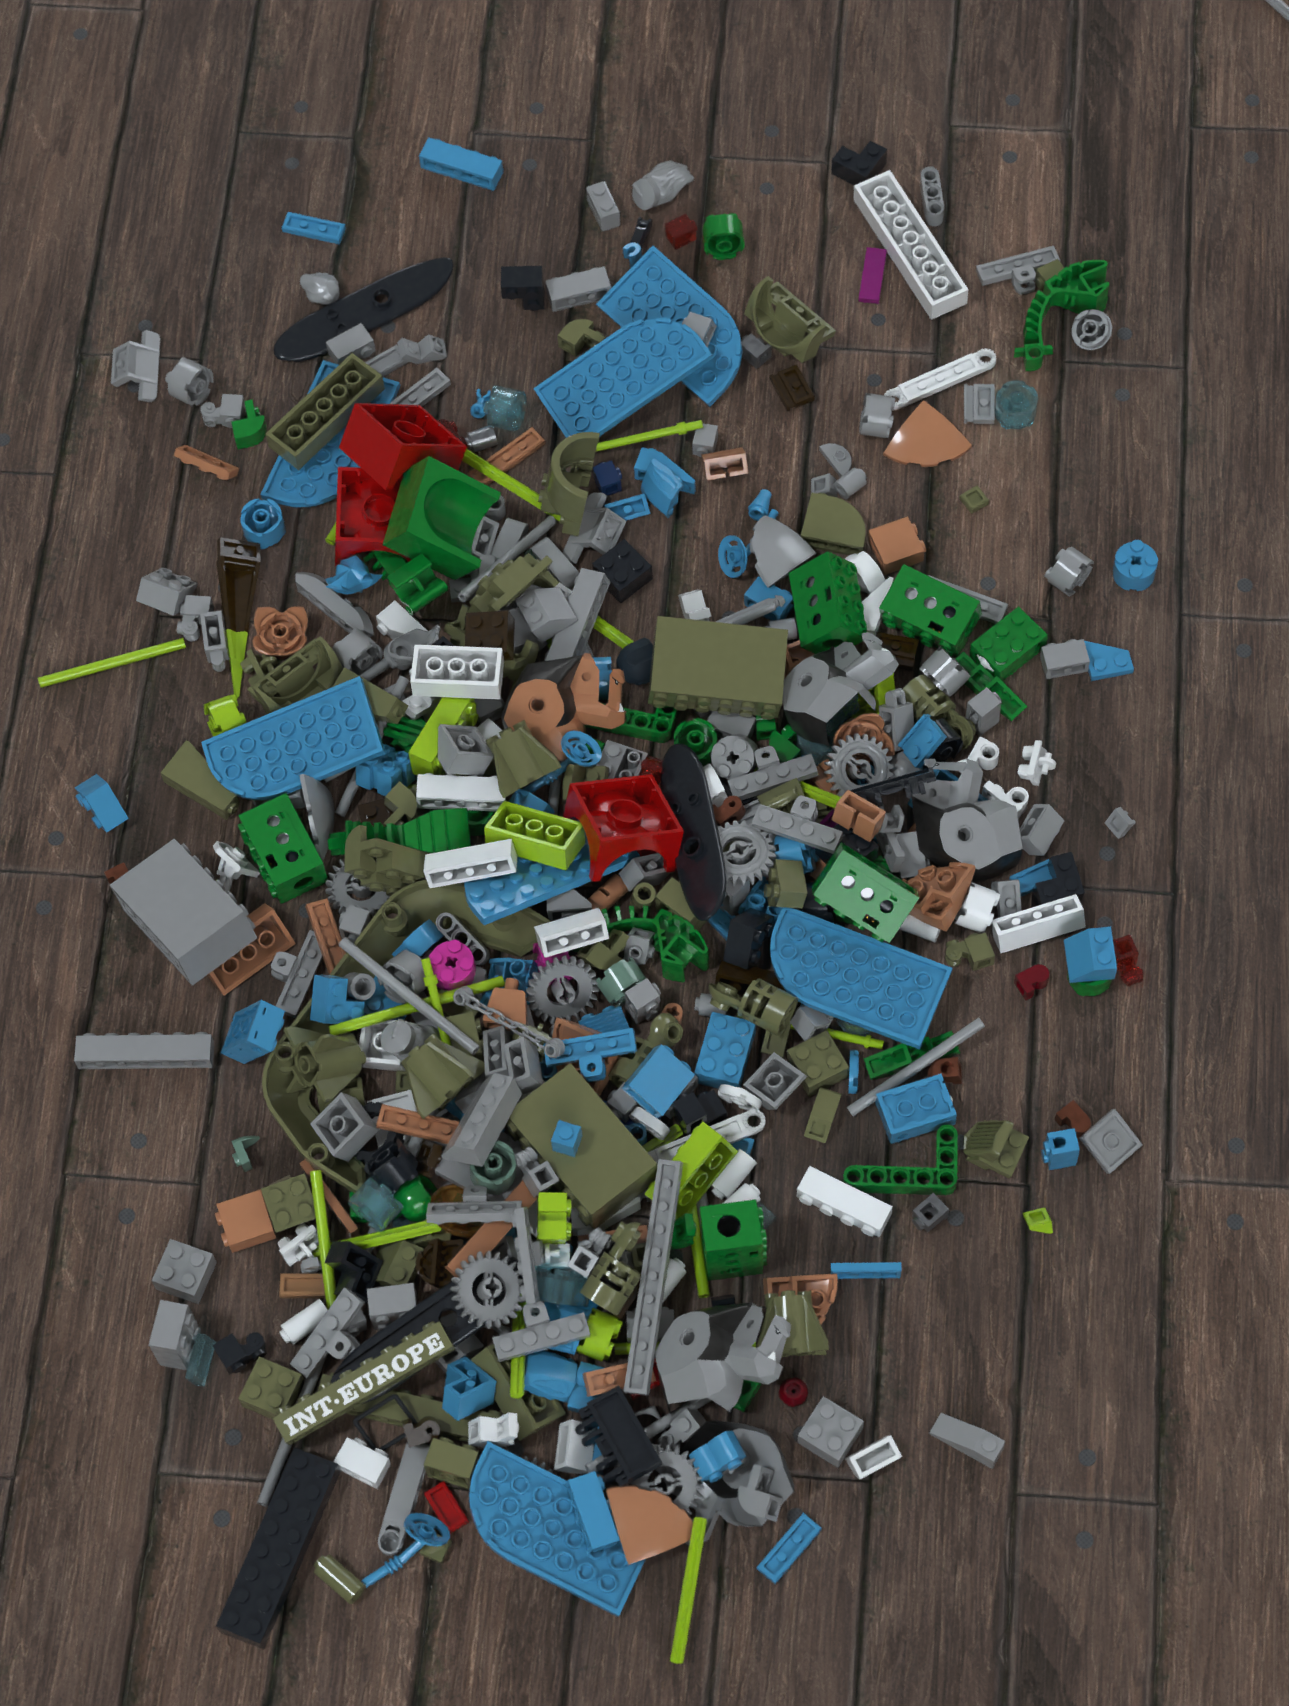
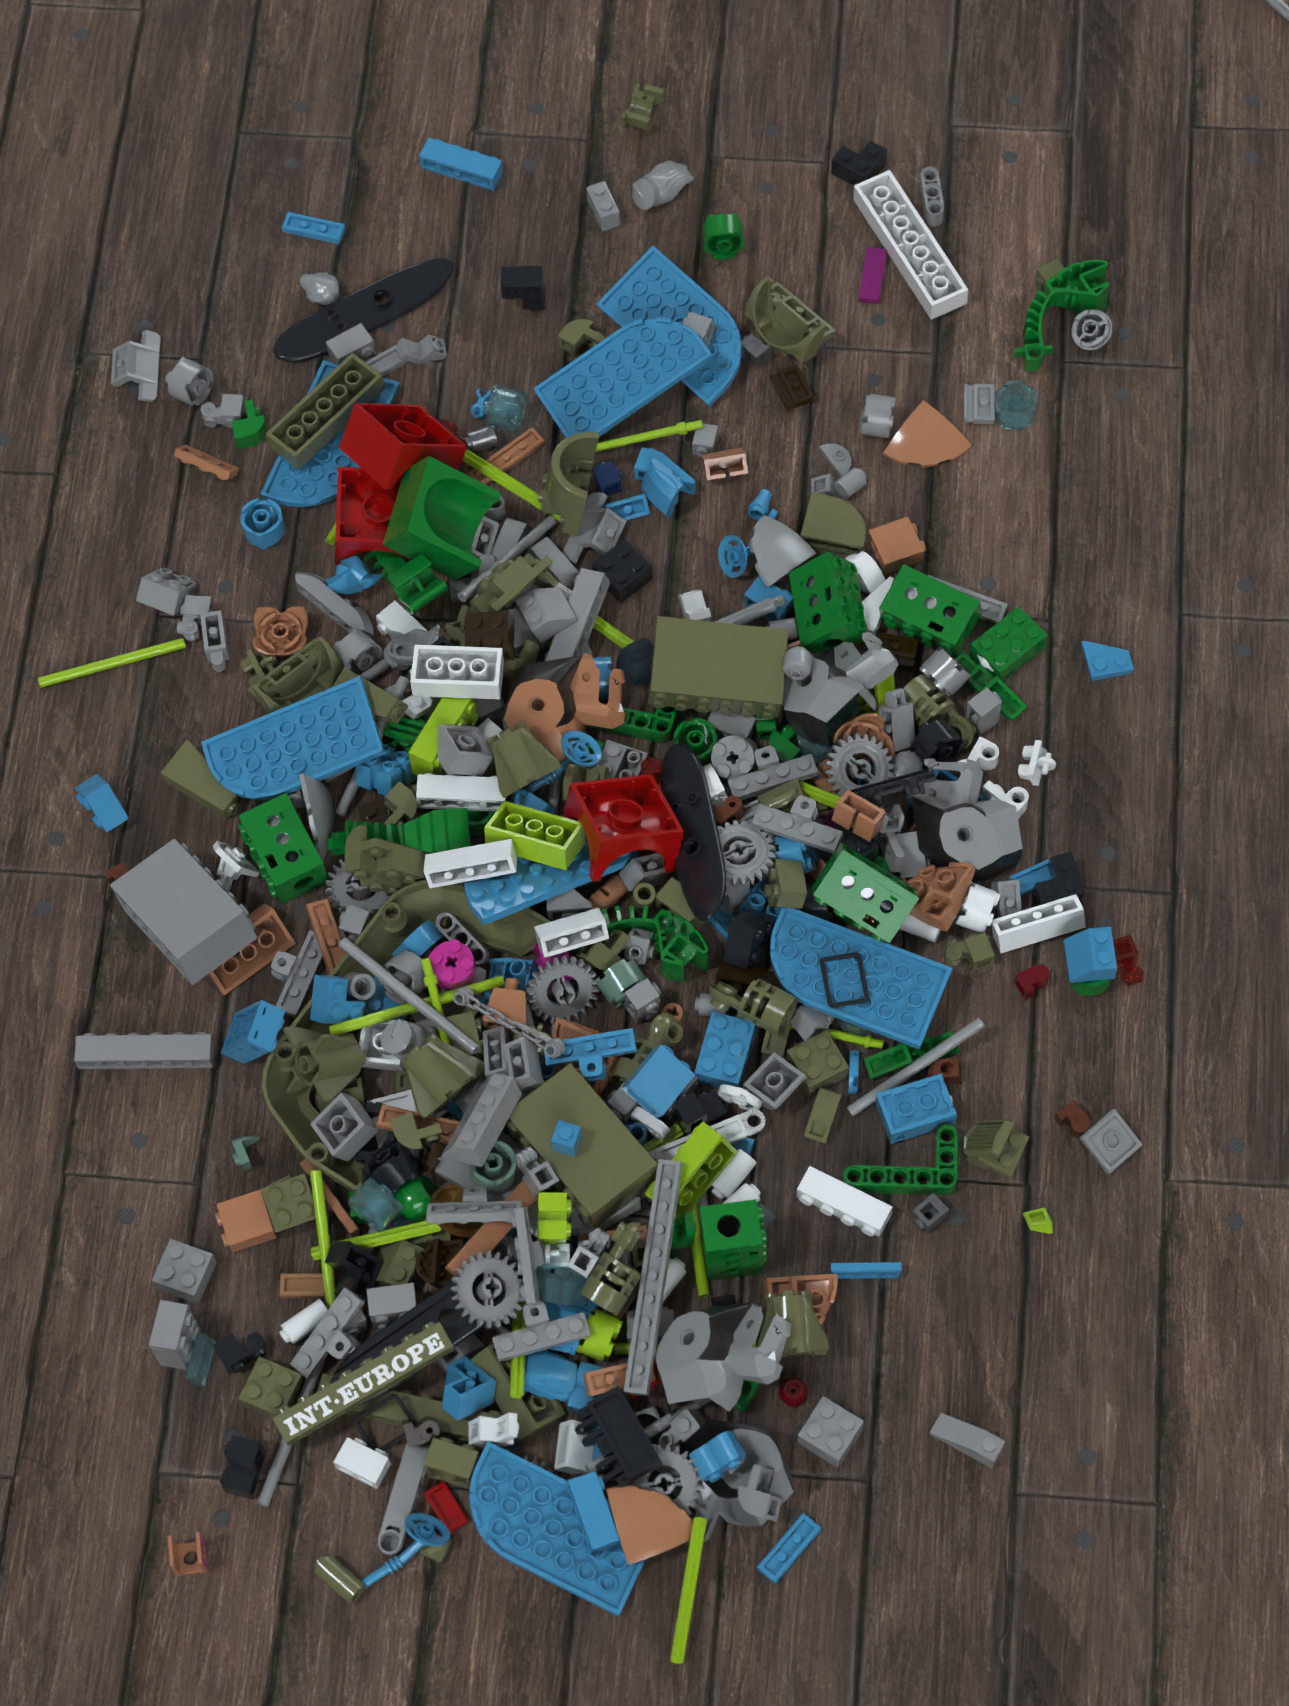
lime brick [203,694,247,737] -> none
dark brown plate [216,537,261,699] -> none
black brick [216,1447,341,1650] -> none
white hips [278,1223,319,1266] -> none
light grey bar [300,1257,322,1274] -> none
light grey plate [390,368,451,407] -> none
light grey brick [545,266,611,312] -> none
dark azure brick [578,1006,629,1033] -> none
piece [623,217,653,268] -> none
clear red brick [665,213,697,250] -> none
white brick [845,1435,902,1479] -> none
white plate [884,348,996,410] -> none
dark azure plate [898,714,947,768] -> none
olive tile [959,485,989,514] -> none
light grey plate [976,246,1060,295] -> none
light grey brick [1020,804,1064,856] -> none
light grey brick [1040,639,1090,679] -> none
dark azure brick [1041,1128,1080,1170] -> none
light grey brick [1044,547,1094,597] -> none
light grey tile [1105,807,1136,839] -> none
dark azure brick [1113,540,1158,591] -> none
none -> nougat piece [168,1532,208,1576]
none -> black brick [220,1435,266,1499]
none -> olive brick [390,1112,445,1150]
none -> olive piece [620,83,665,136]
none -> light grey head [782,646,813,680]
none -> black piece [820,952,869,1008]

